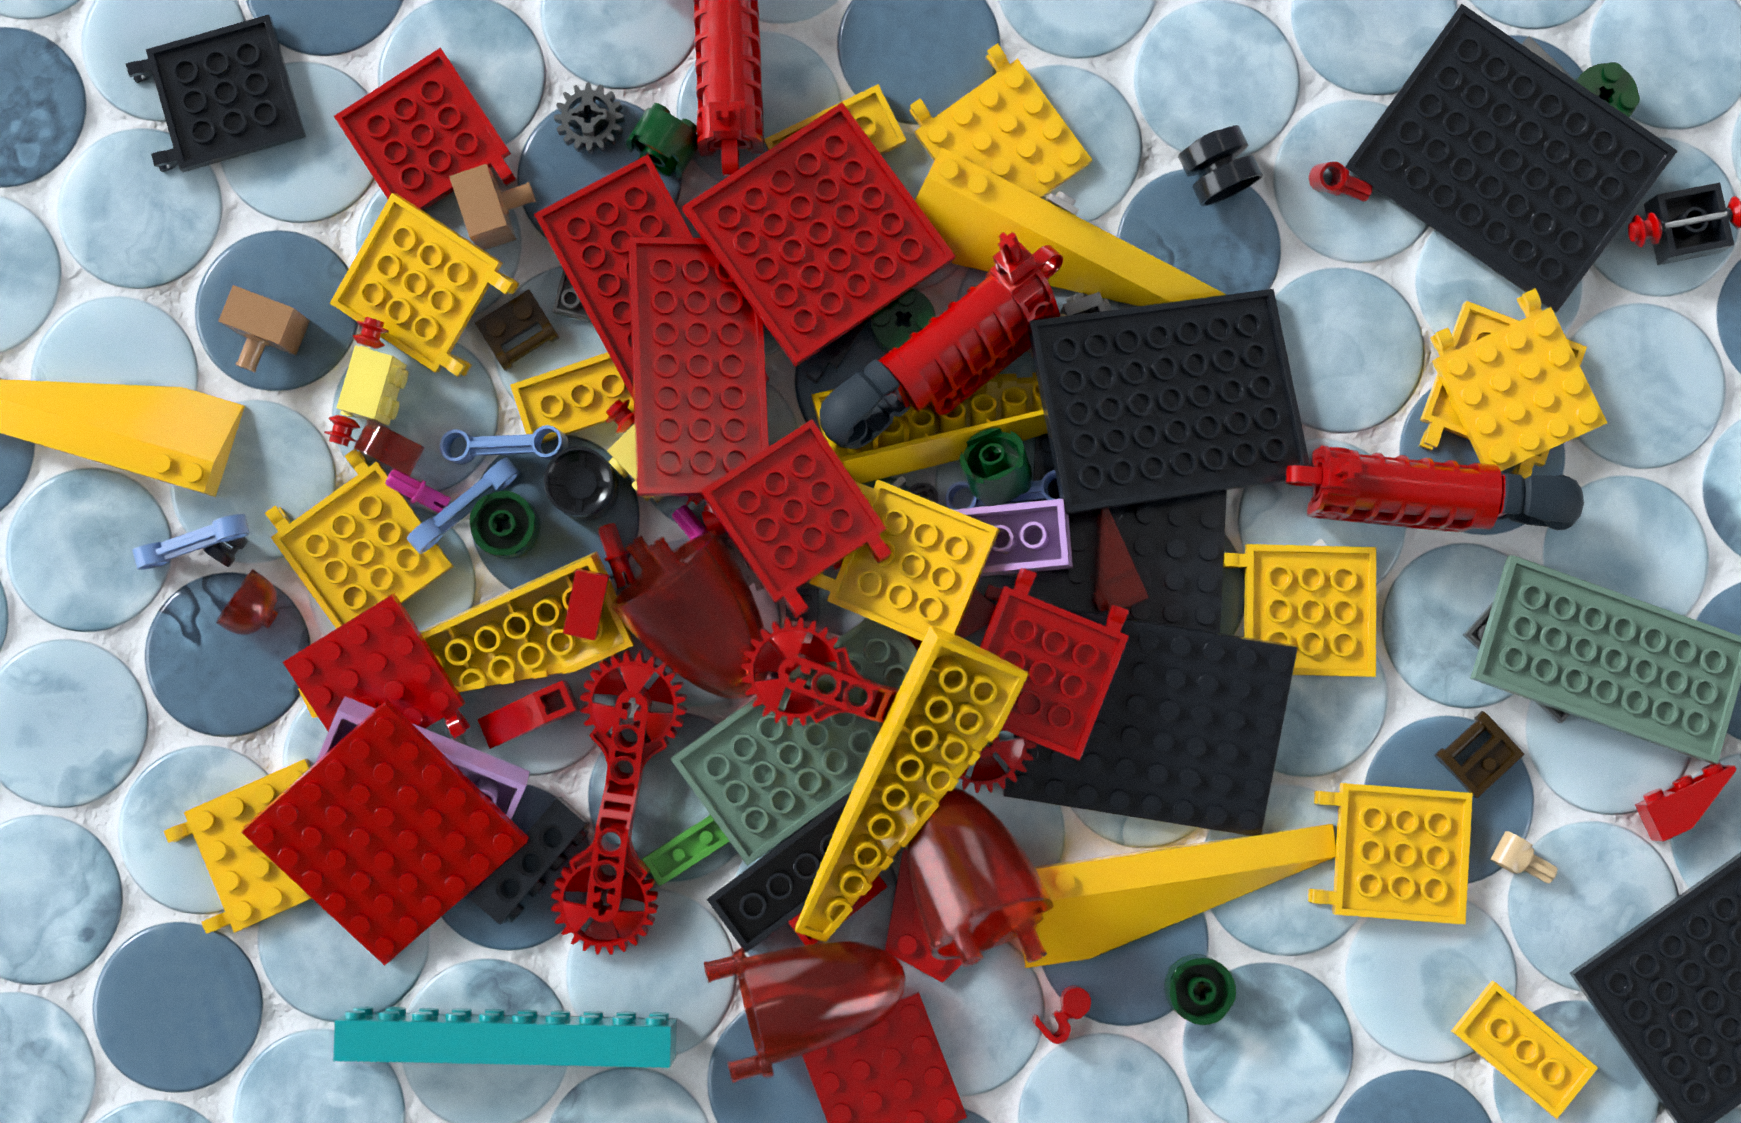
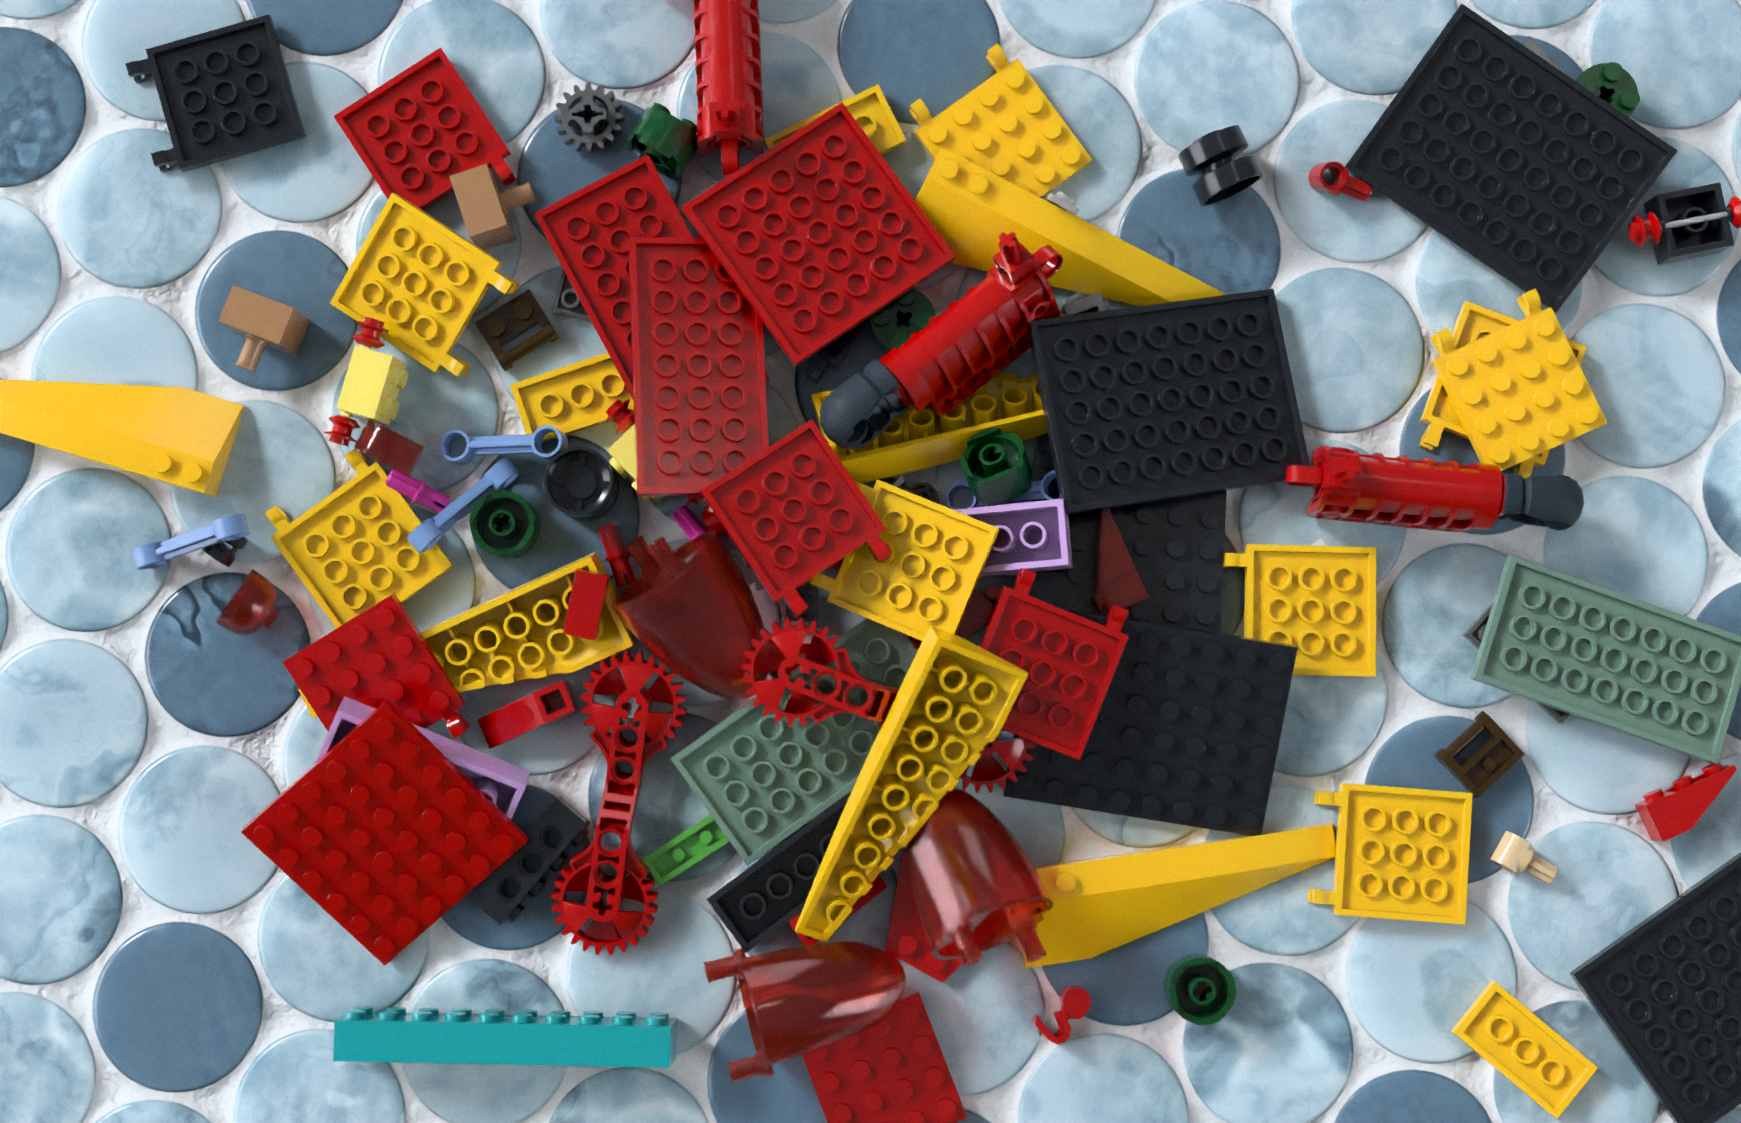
yellow plate [163,759,312,934] -> none

